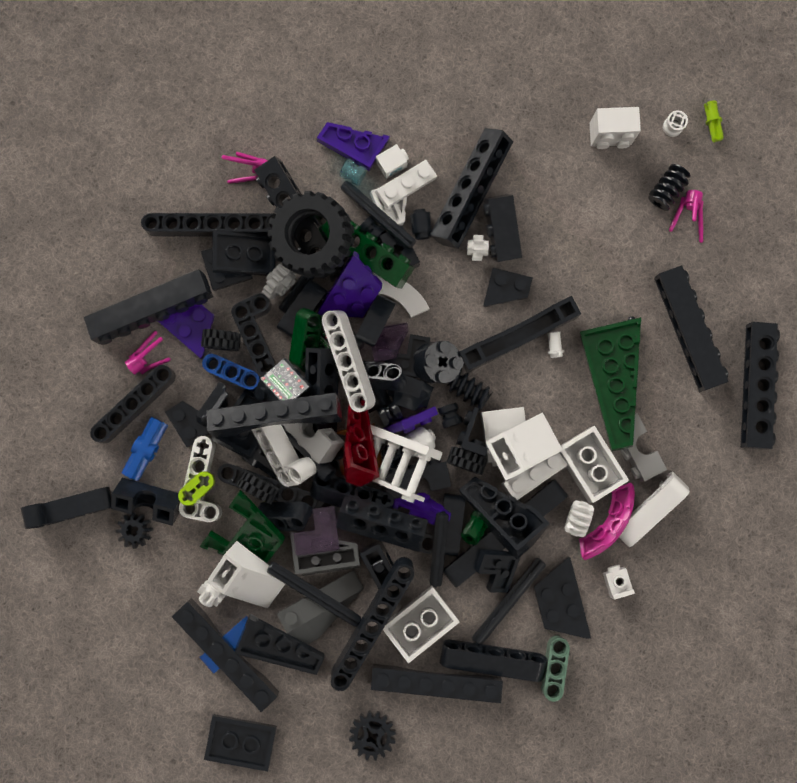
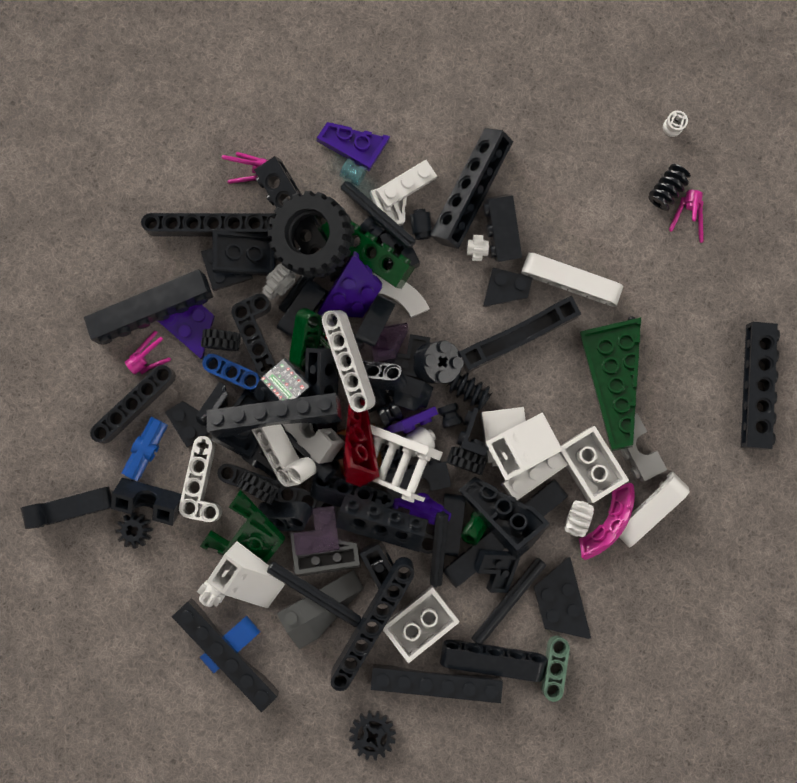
lime beam [178,471,215,506] -> none
black plate [204,714,277,772] -> none
black wing [235,614,324,675] -> none
white brick [376,144,409,180] -> none
white pin [547,331,564,358] -> none
white brick [590,107,641,149] -> none
white brick [603,565,635,600] -> none
black brick [654,265,729,393] -> none
lime axle [704,100,724,142] -> none
none -> white beam [521,253,623,307]

